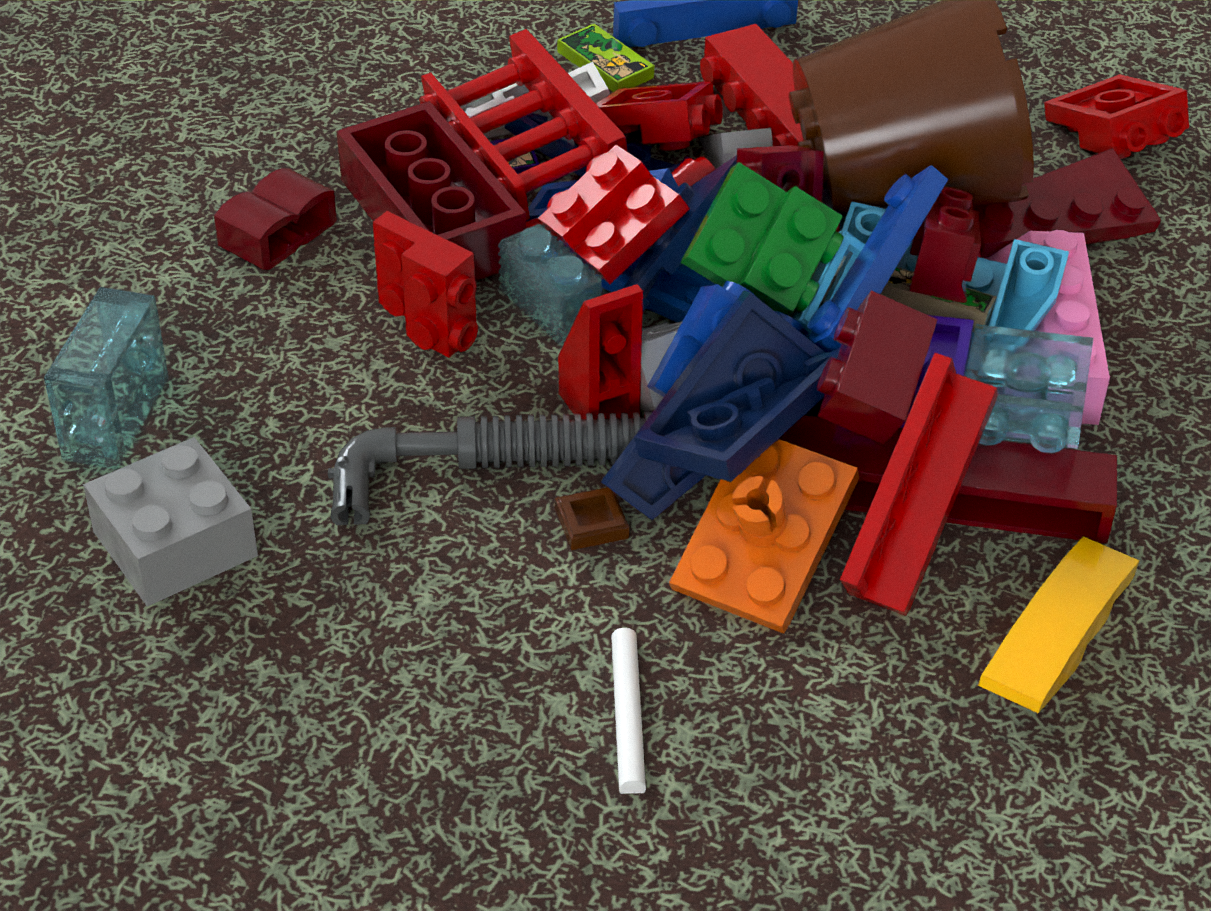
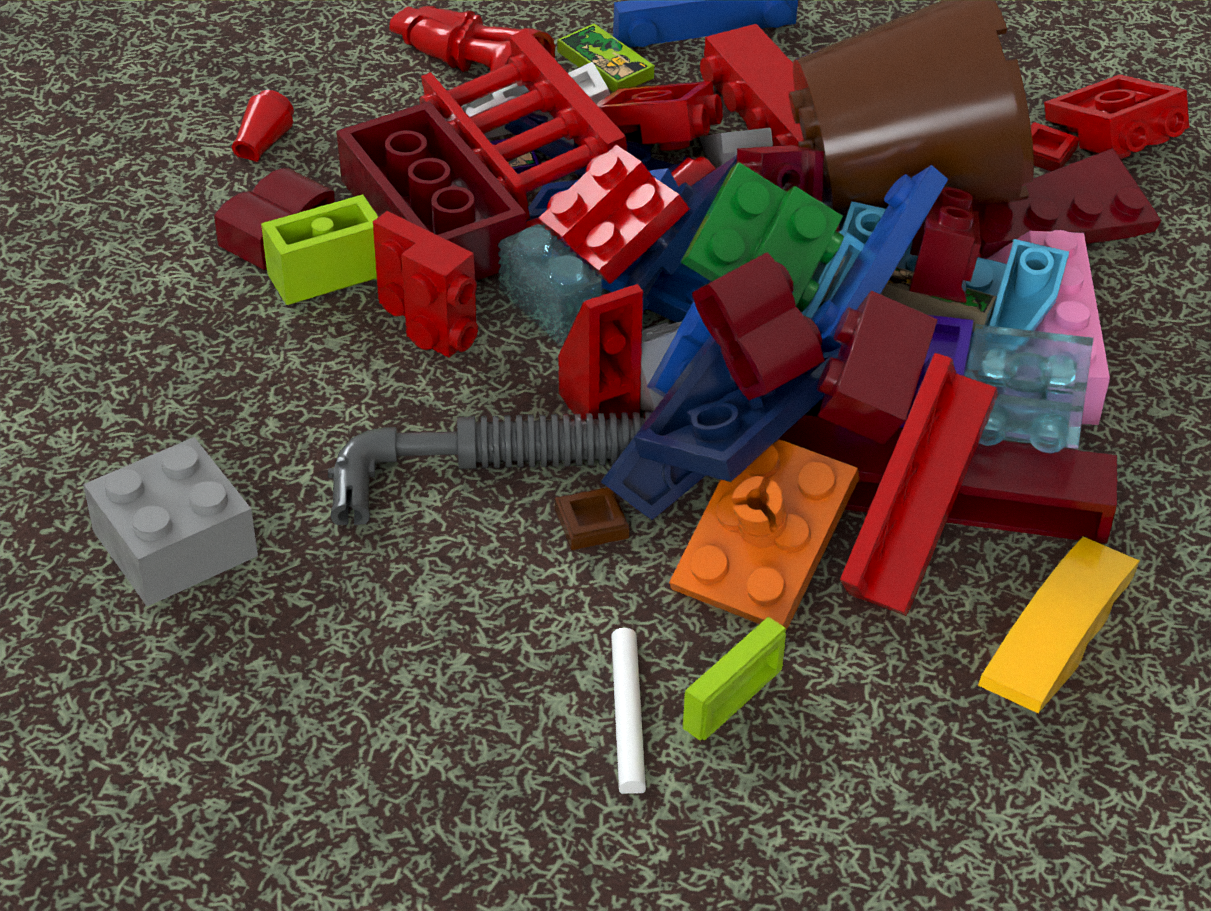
clear light blue window [44,287,169,470] -> none
none -> red cone [232,90,294,162]
none -> lime brick [261,194,378,305]
none -> red piece [389,6,555,72]
none -> lime tile [683,617,786,740]
none -> dark red brick [692,252,825,400]
none -> red tile [1031,122,1079,171]

